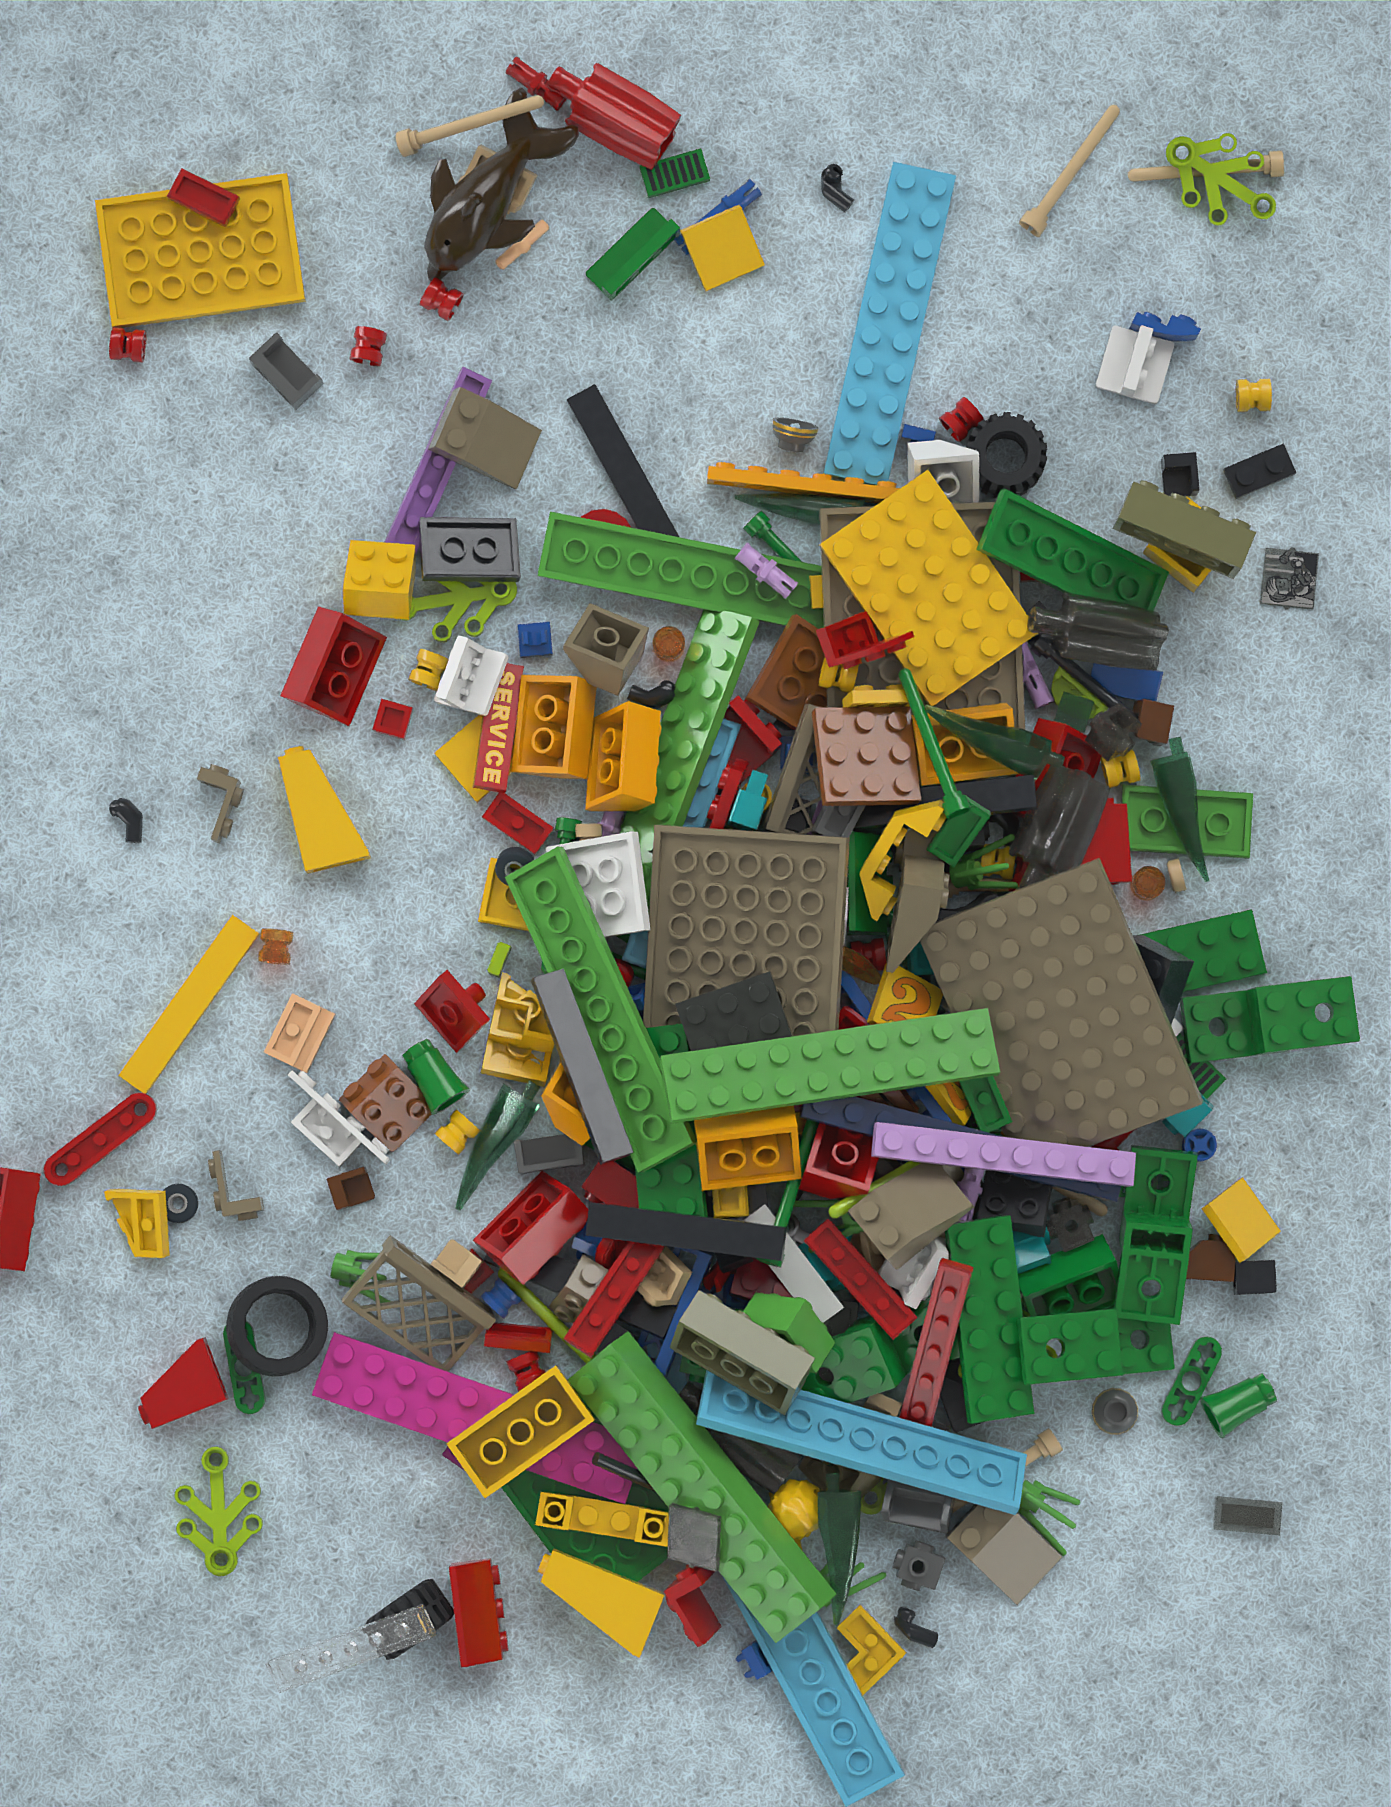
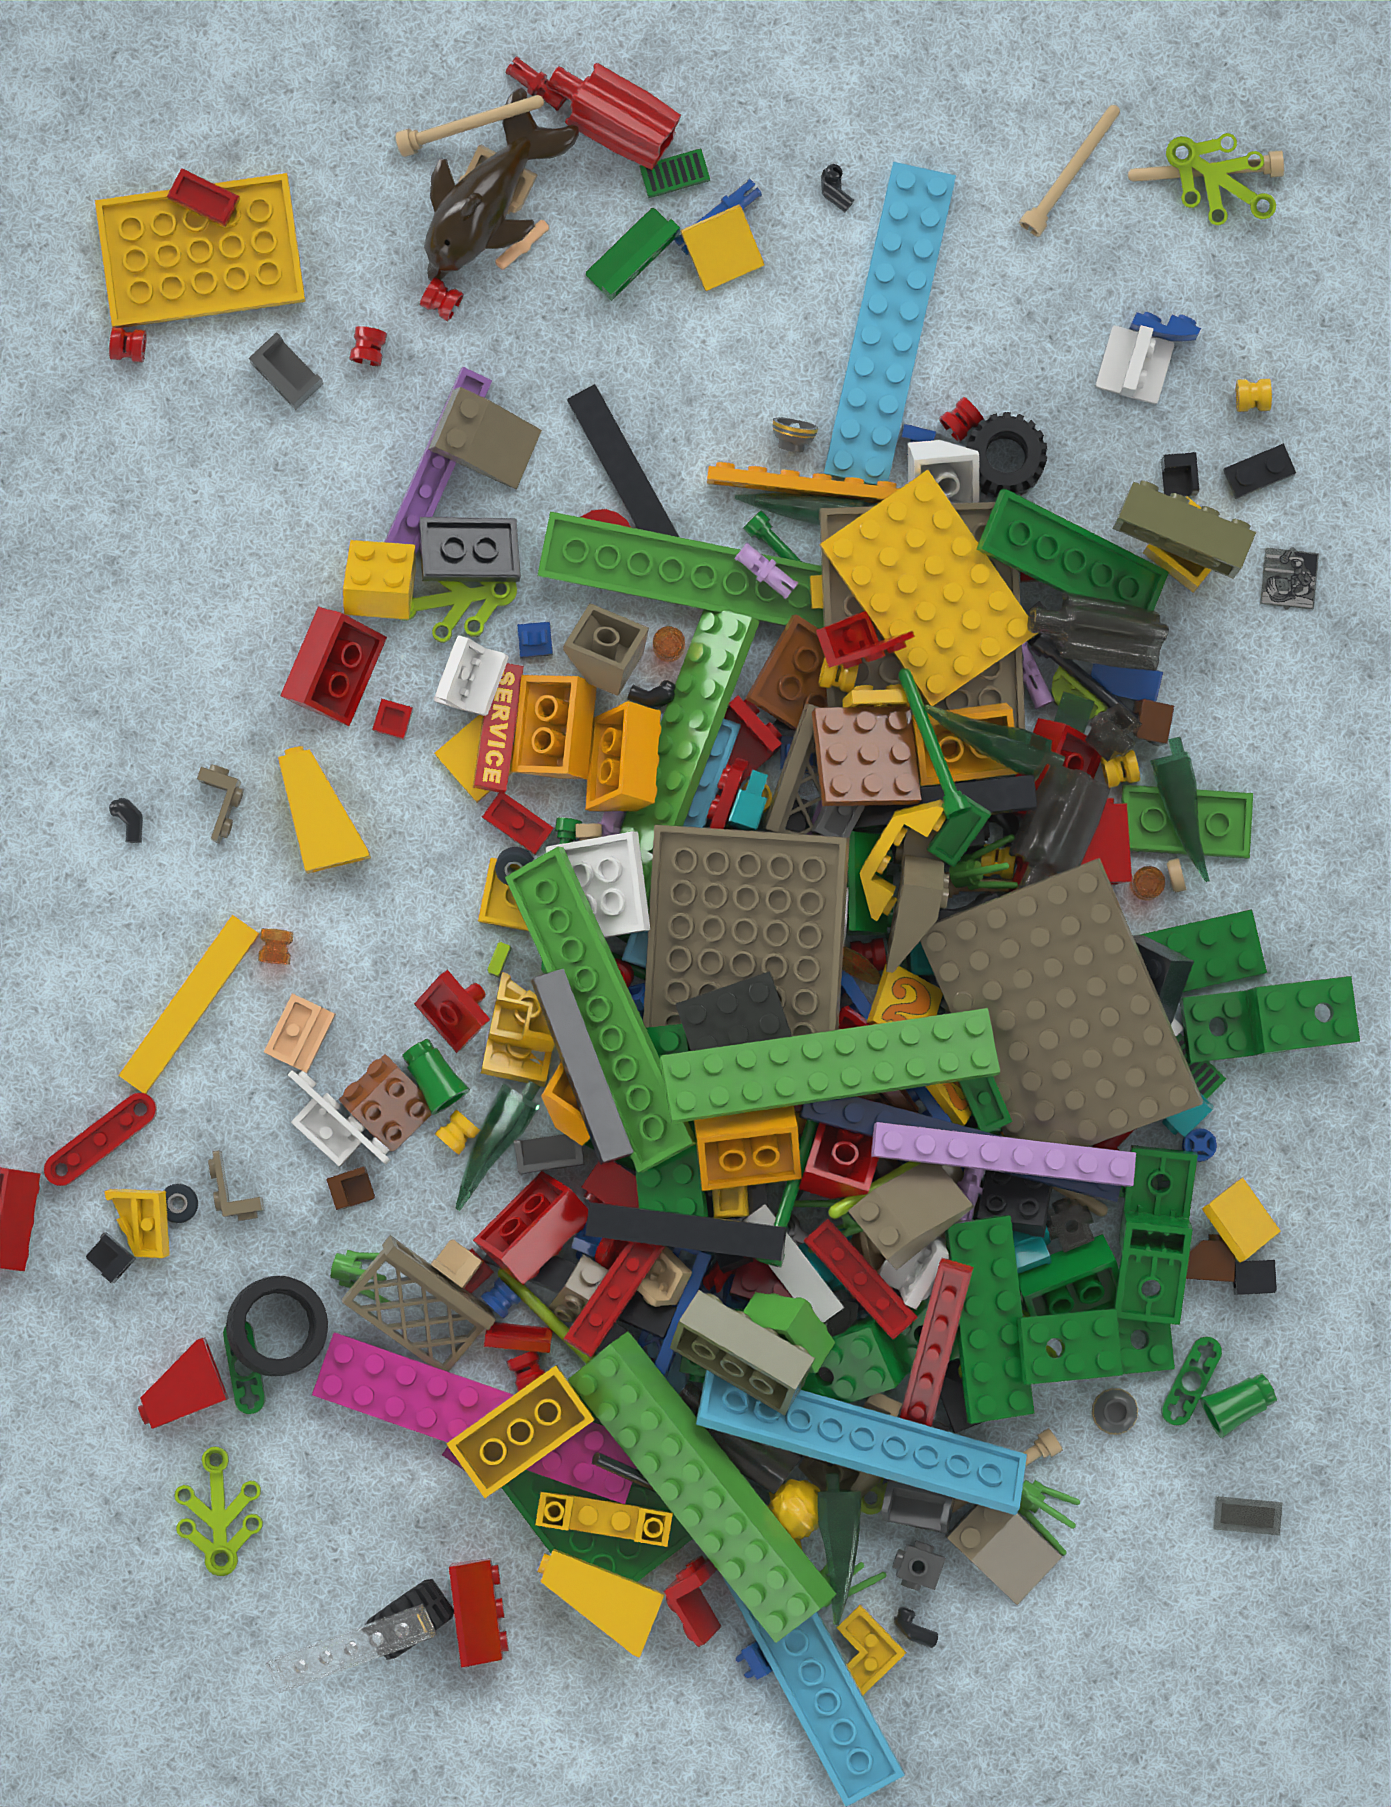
yellow wheel [408,649,449,691] -> none
clear smoke piece [667,1503,721,1572] -> none
none -> black panel [86,1232,136,1283]

